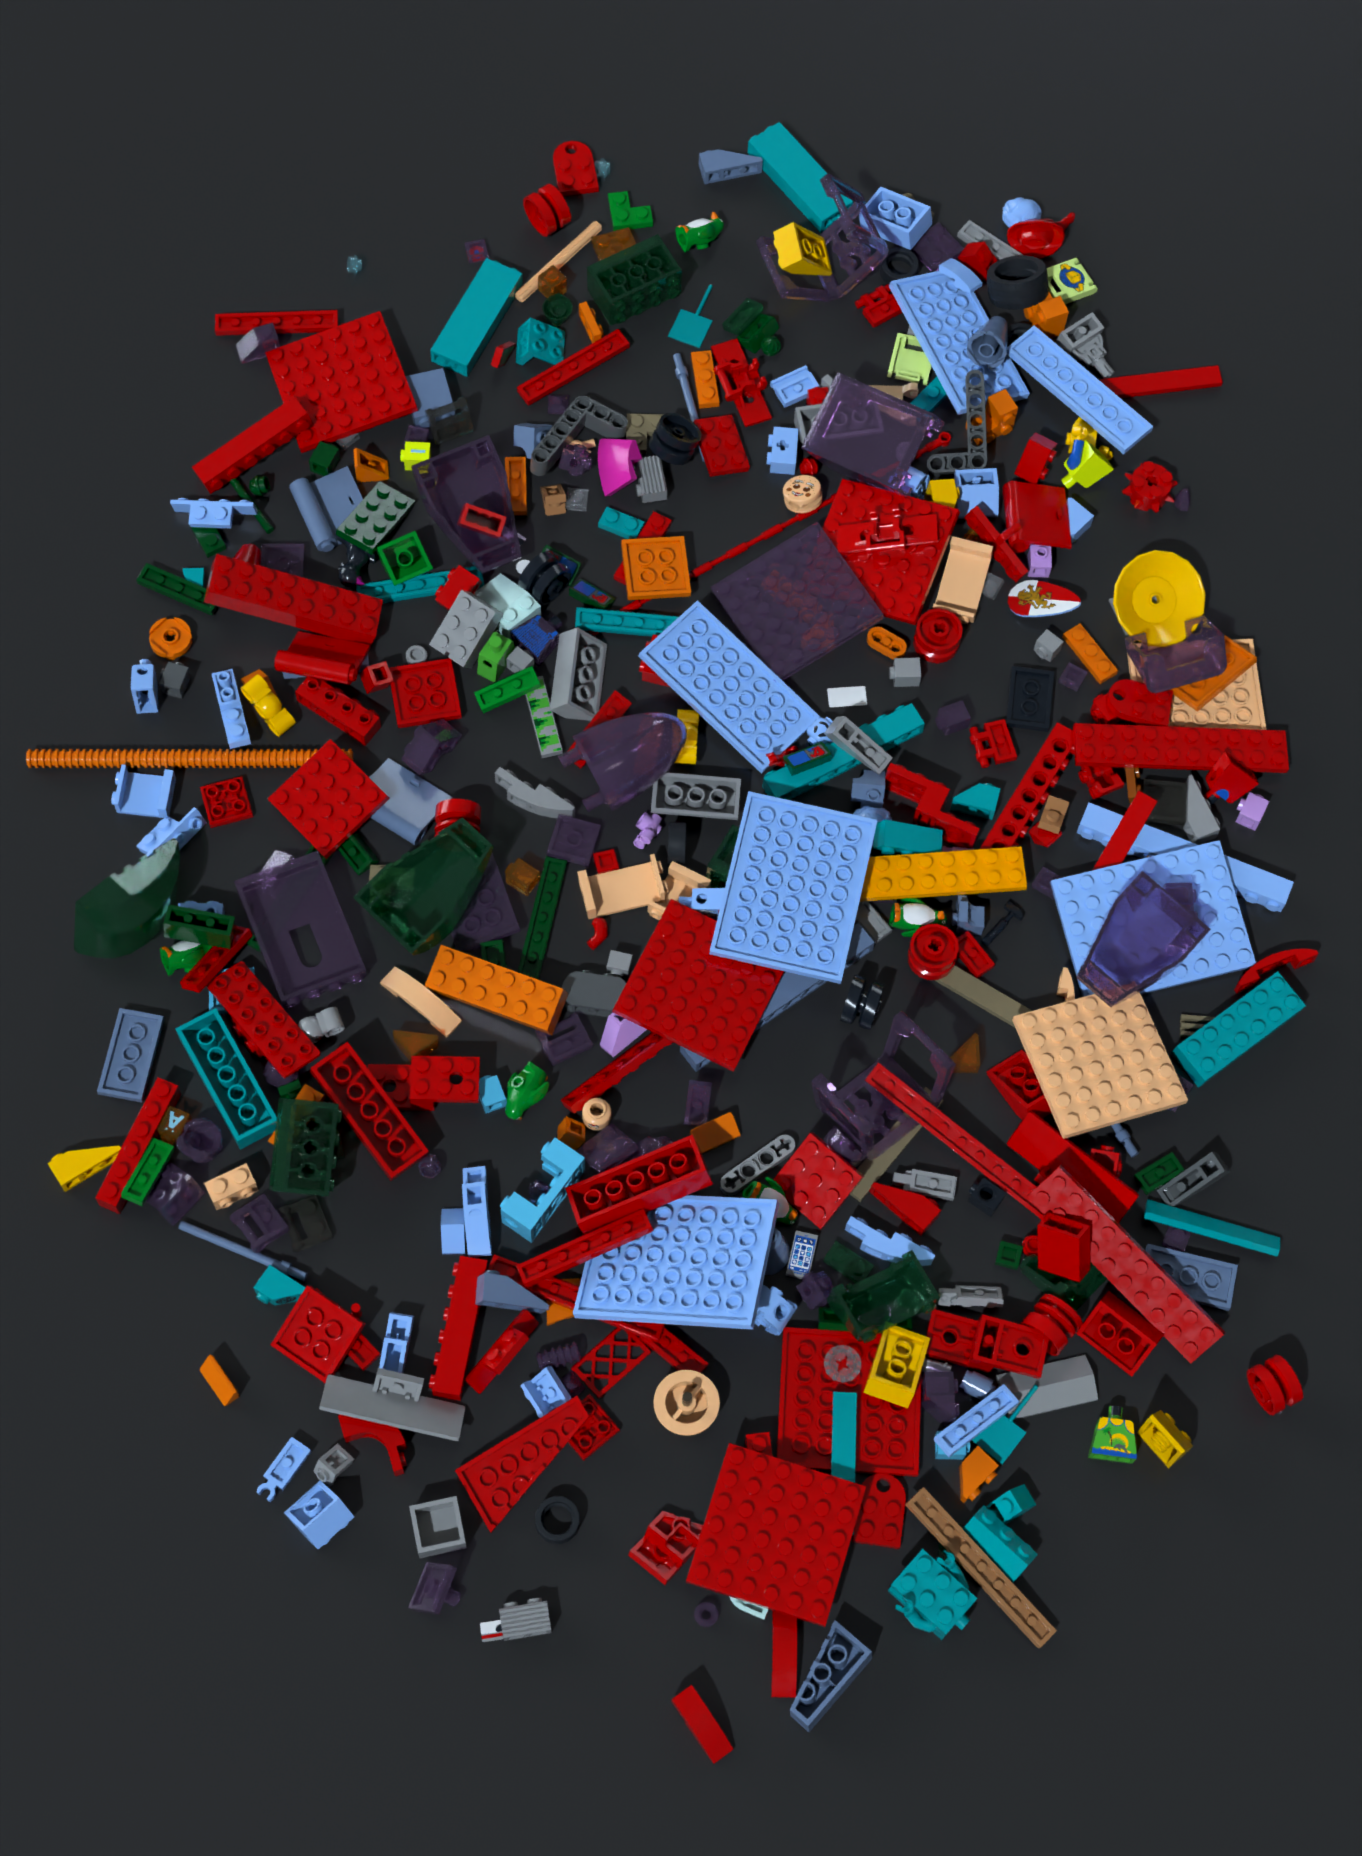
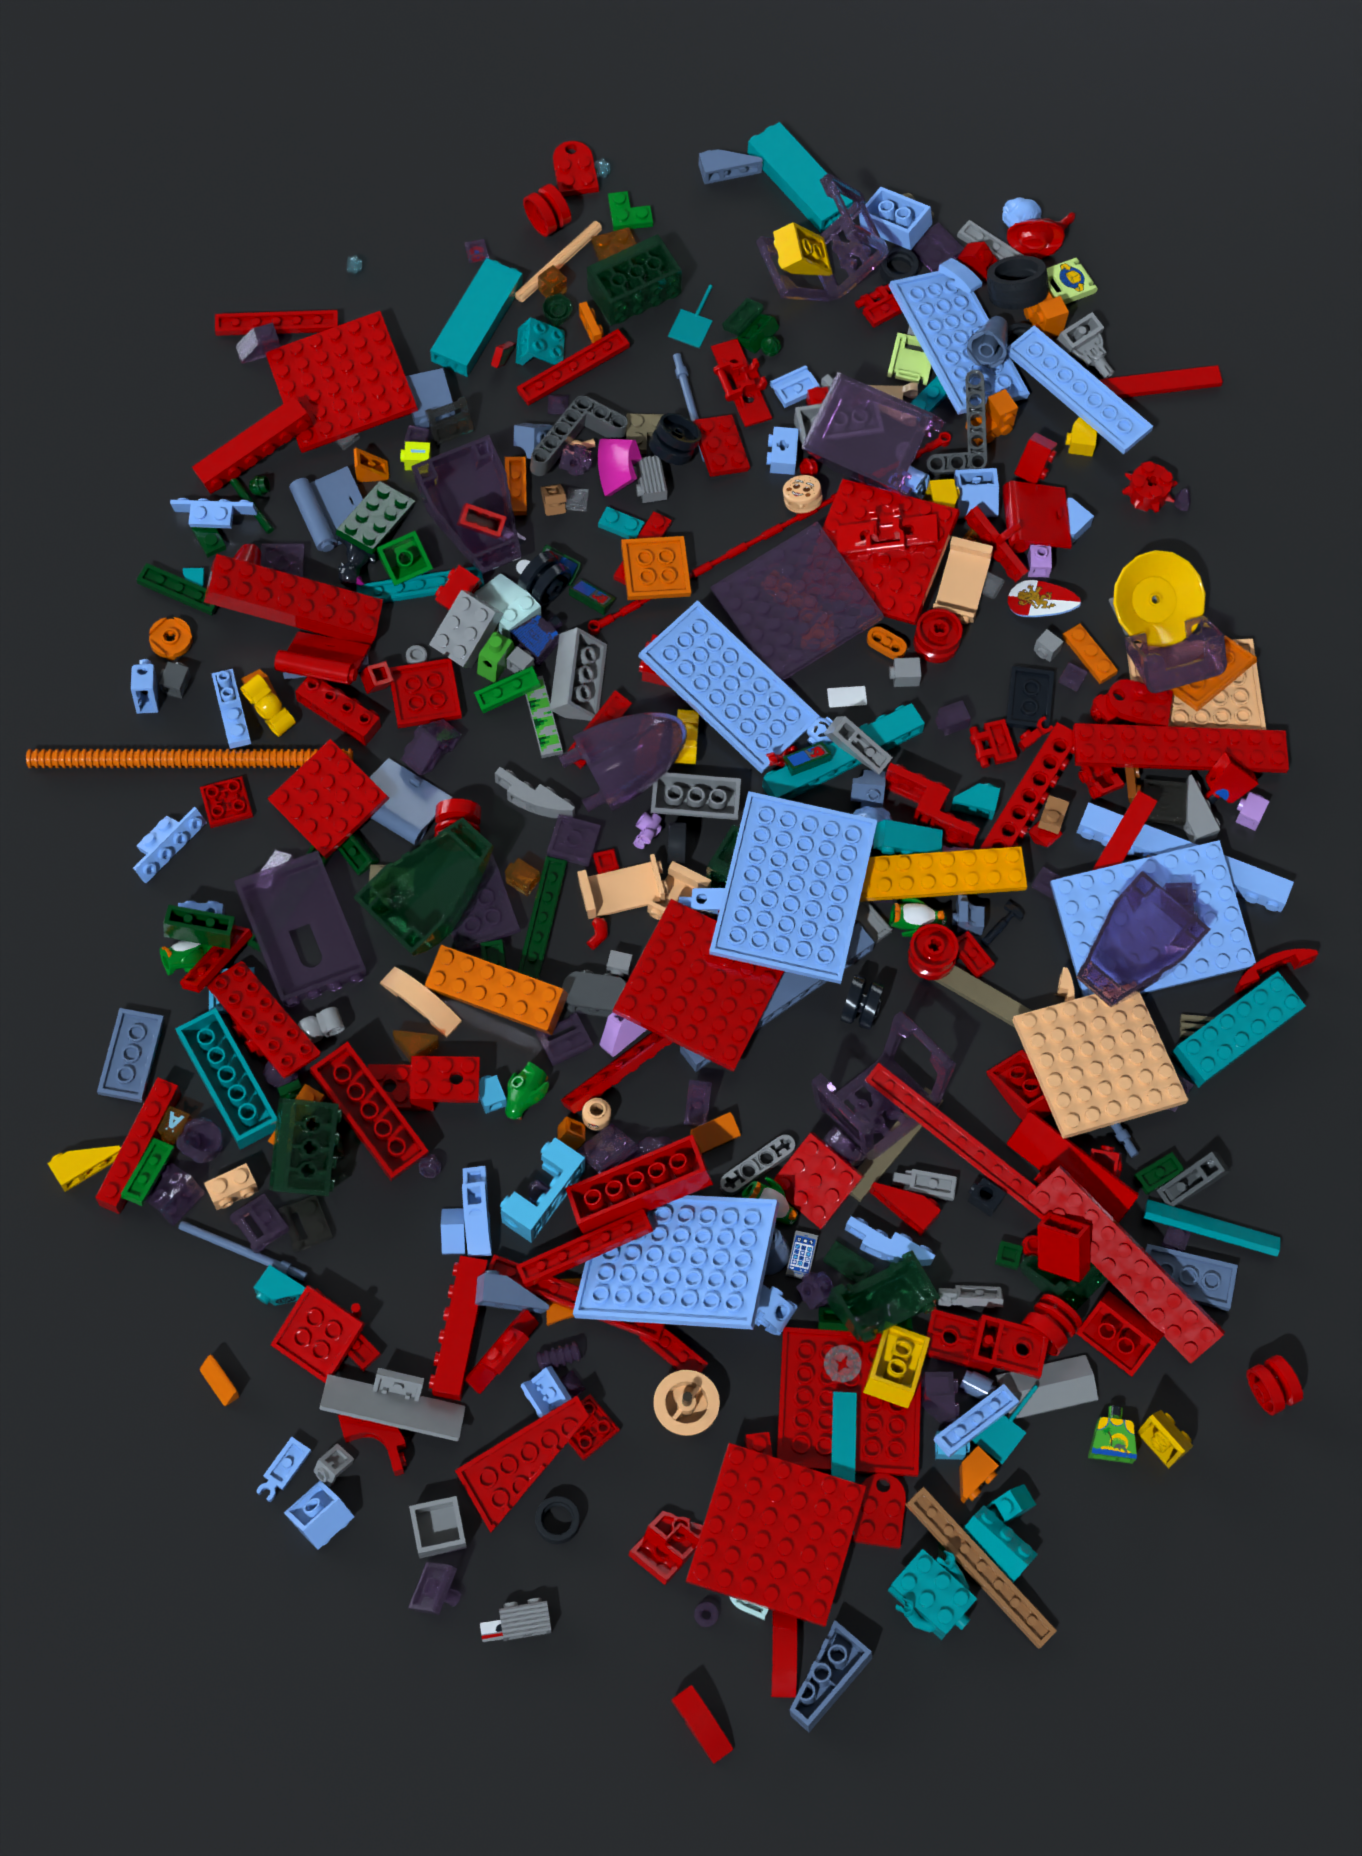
clear green windscreen [74,838,180,958] -> none
light blue panel [111,764,176,818] -> none
dark green brick [309,441,340,477] -> none
light blue slope [379,1312,415,1373] -> none
red window [571,1328,651,1399] -> none
teal tile [575,607,678,637] -> none
green animal [675,212,724,252] -> none
orange plate [691,350,720,409] -> none
light grey pin [922,1357,952,1380] -> none
clear orange slope [943,1033,980,1073] -> none
neon yellow torso [1061,425,1114,489] -> none
none -> red plate [1018,717,1053,751]

